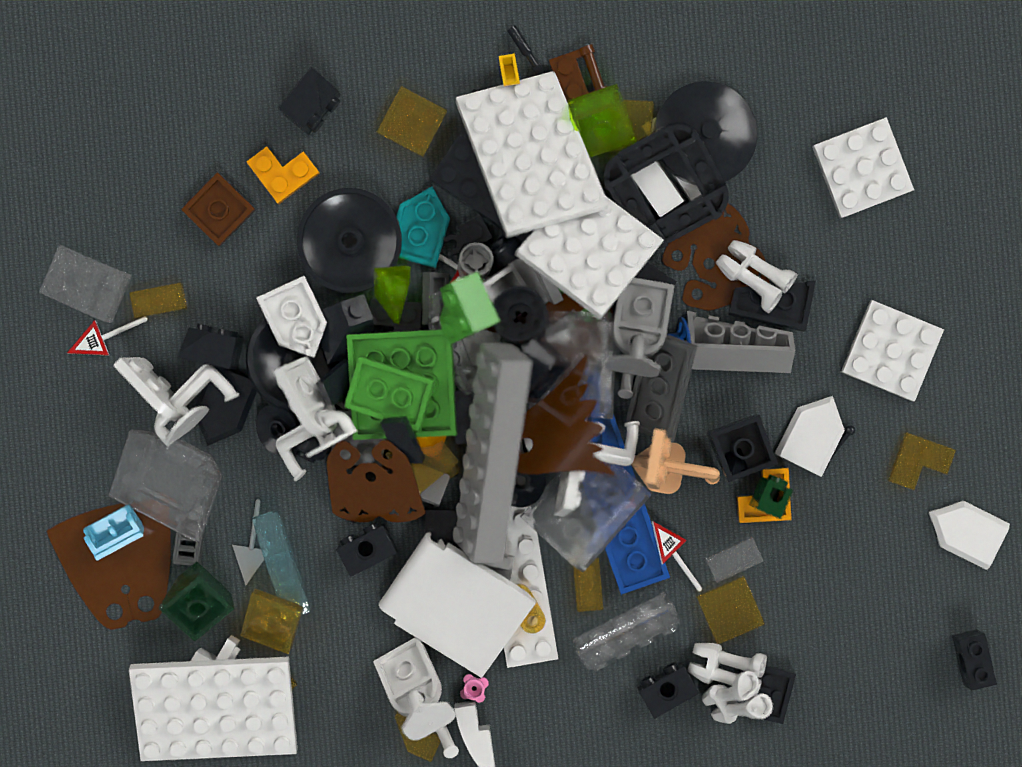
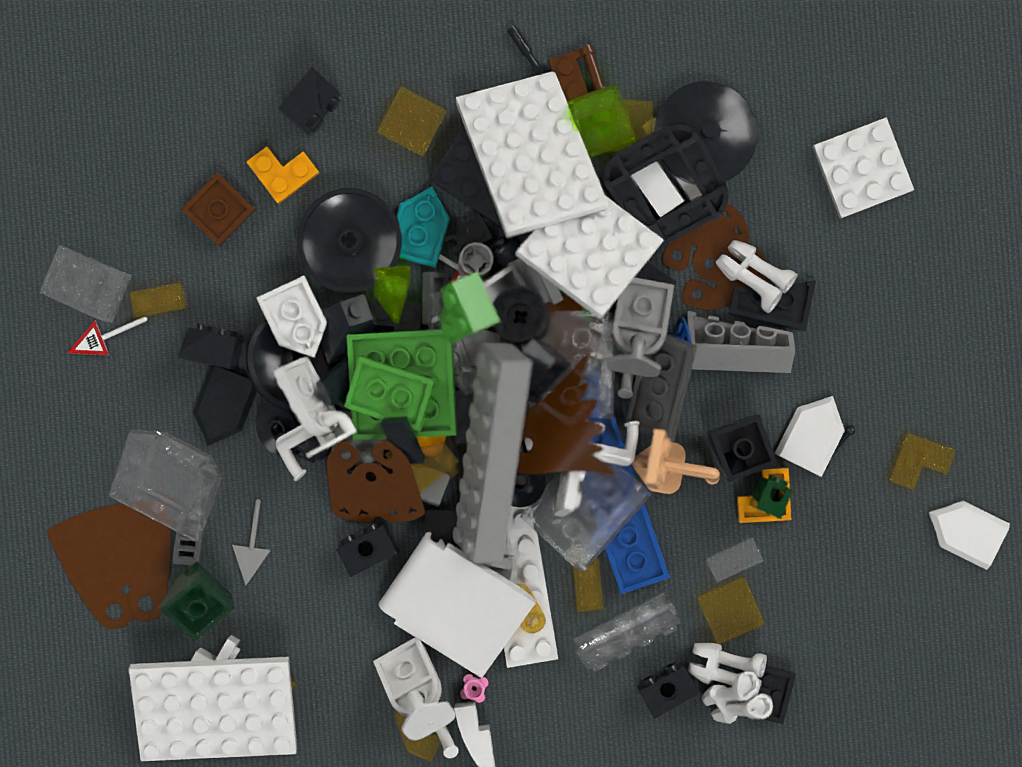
medium azure hinge [83,503,144,560] -> none
white plate [113,357,239,446] -> none
clear yellow plate [240,588,303,654] -> none
clear light blue slope [252,510,311,620] -> none
yellow piece [499,54,520,86] -> none
clear slope [546,310,579,345] -> none
piece [652,521,702,592] -> none
white plate [841,300,944,402] -> none
black brick [952,629,997,691] -> none

